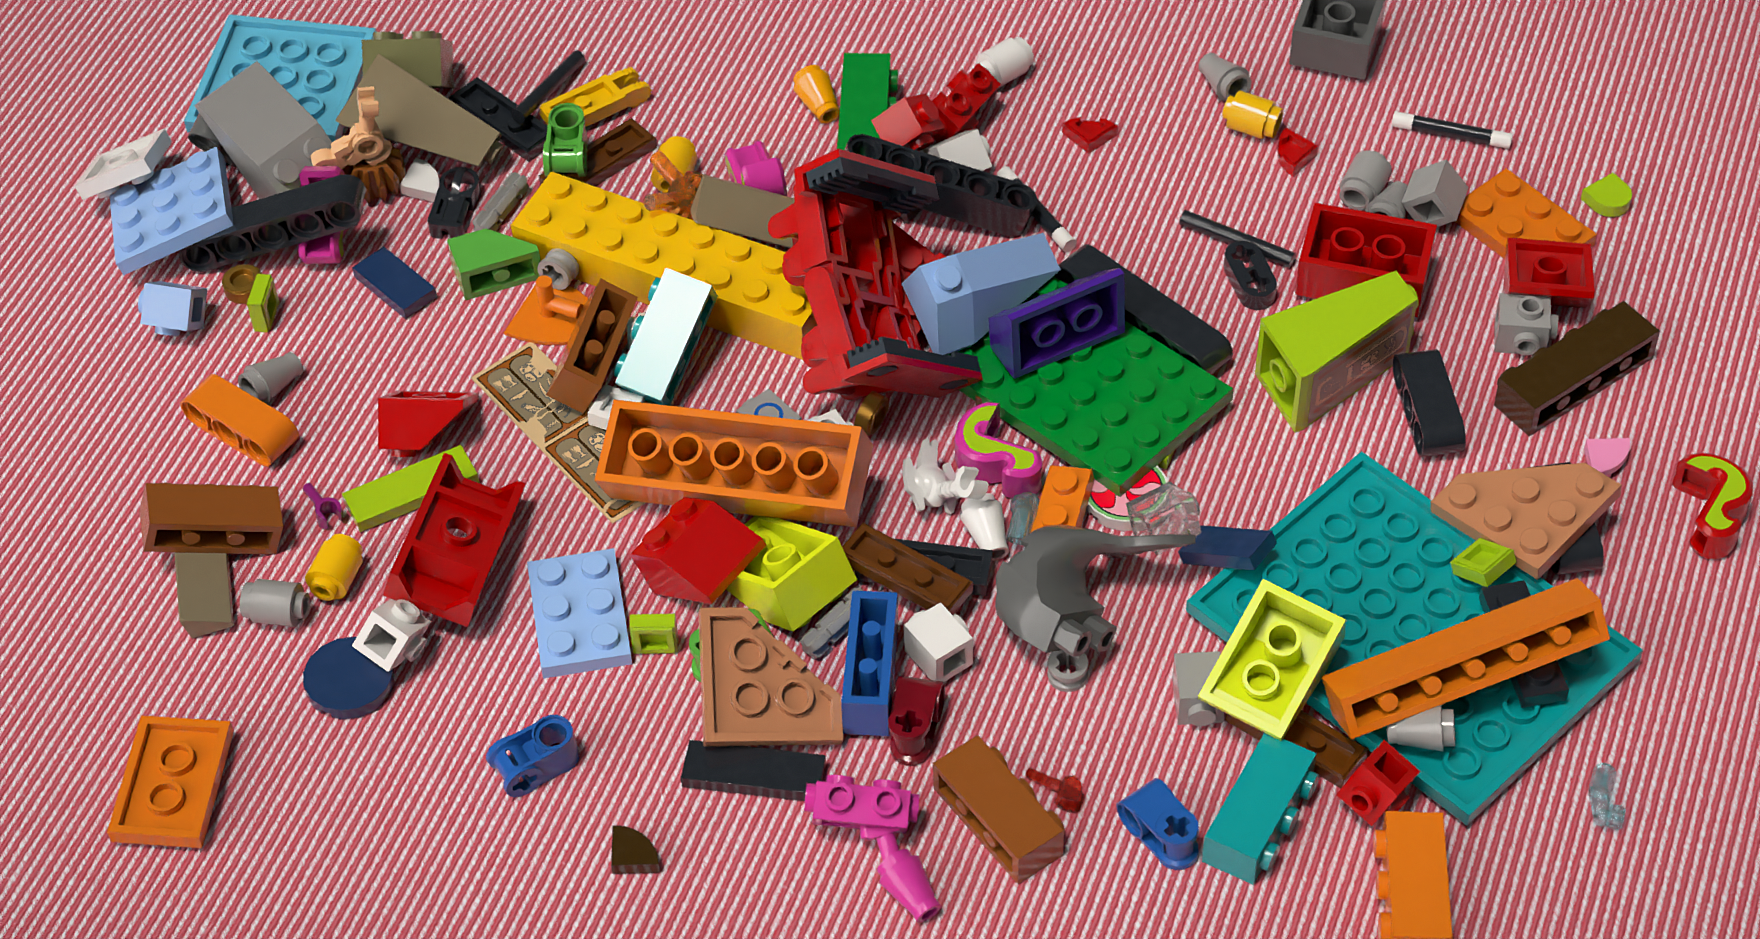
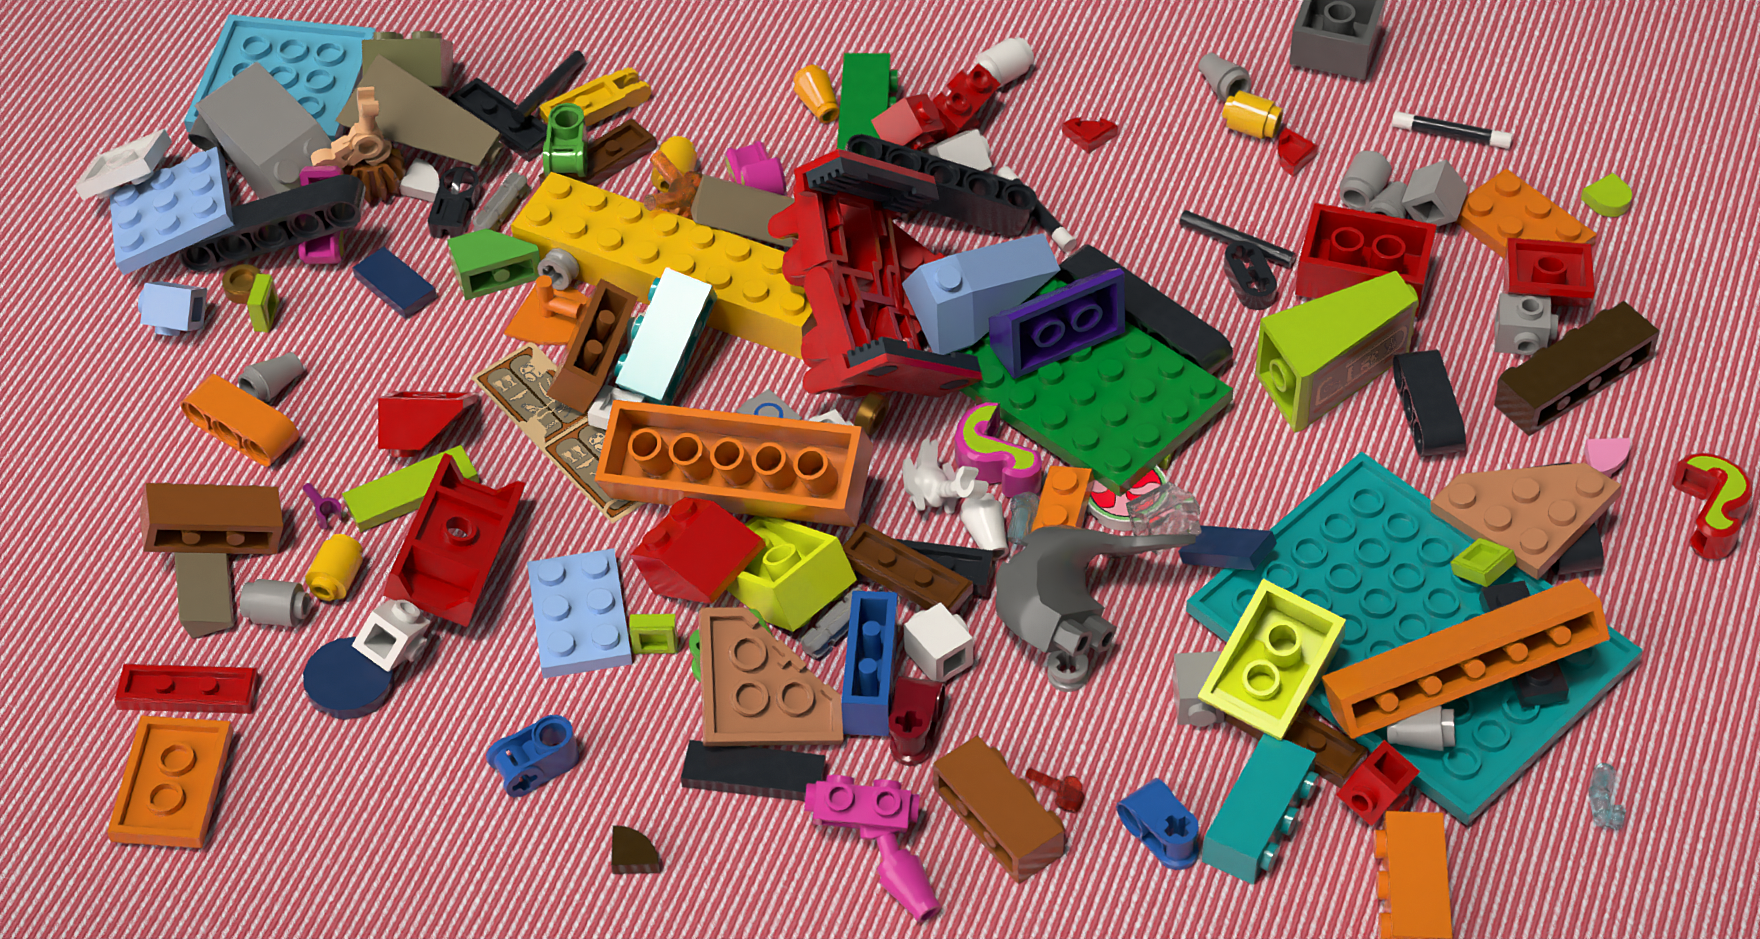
none -> red tile [114,664,259,714]

